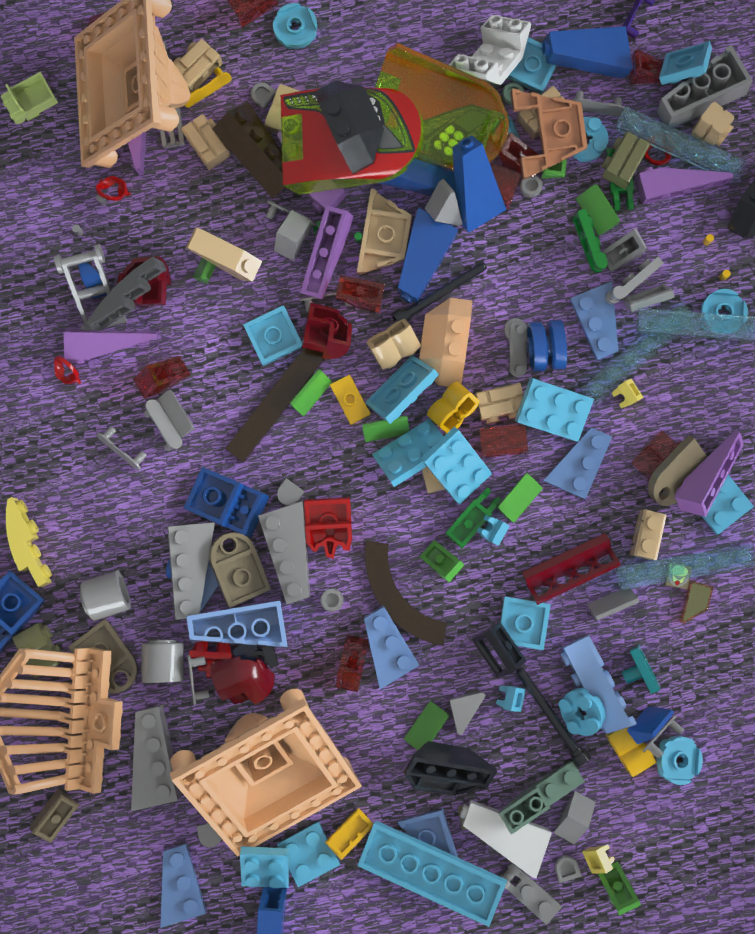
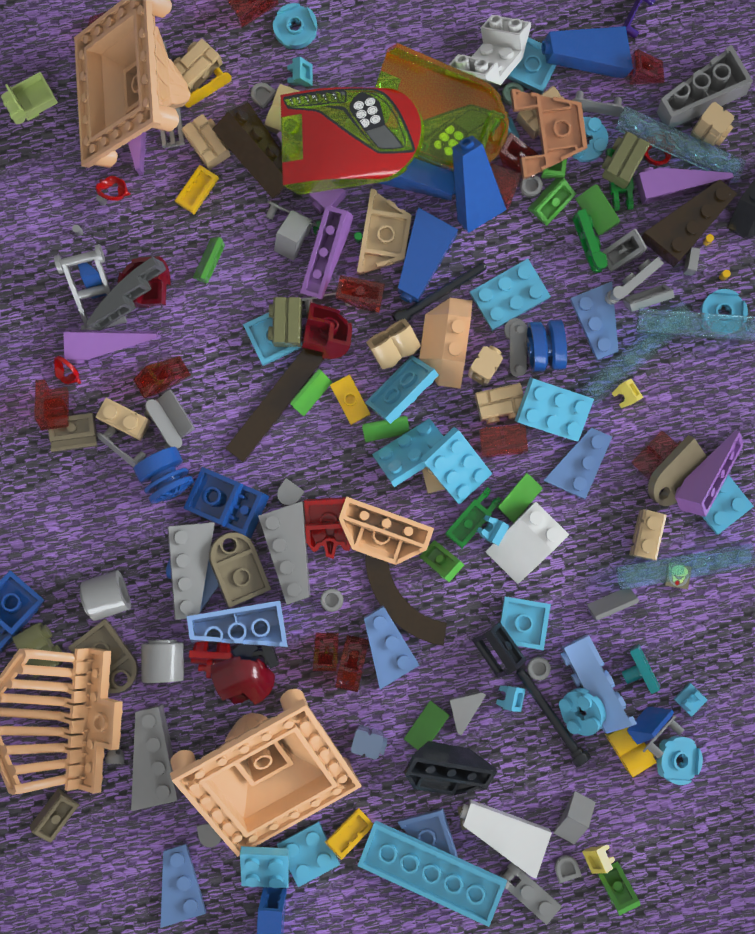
light yellow slope [6,497,52,587] -> none
tan slope [186,227,262,282] -> none
light grey piece [187,655,209,705] -> none
black wedge [315,81,384,174] -> none
light grey slope [425,179,463,226] -> none
yellow brick [427,381,480,433] -> none
sand green slope [498,761,585,834] -> none
dark red fence [522,533,621,605] -> none
medium azure plate [659,41,712,85] -> none
olive tile [679,581,713,623] -> none
none -> clear red panel [34,379,69,431]
none -> dark tan plate [47,413,98,453]
none -> tan brick [96,398,151,441]
none -> light grey hinge [105,748,125,764]
none -> blue wheel [133,447,194,504]
none -> yellow plate [174,165,219,215]
none -> olive brick [268,297,302,347]
none -> medium azure tile [287,57,313,87]
none -> clear red slope [313,633,339,671]
none -> light nougat wedge [339,497,434,565]
none -> sand blue brick [351,724,388,760]
none -> tan brick [468,345,503,386]
none -> medium azure plate [470,259,551,331]
none -> white slope [485,502,569,584]
none -> bright green slope [527,178,576,226]
none -> light grey tile [527,657,551,680]
none -> dark brown wedge [641,180,737,267]
none -> medium azure tile [674,683,707,716]
none -> light grey tile [683,247,700,276]

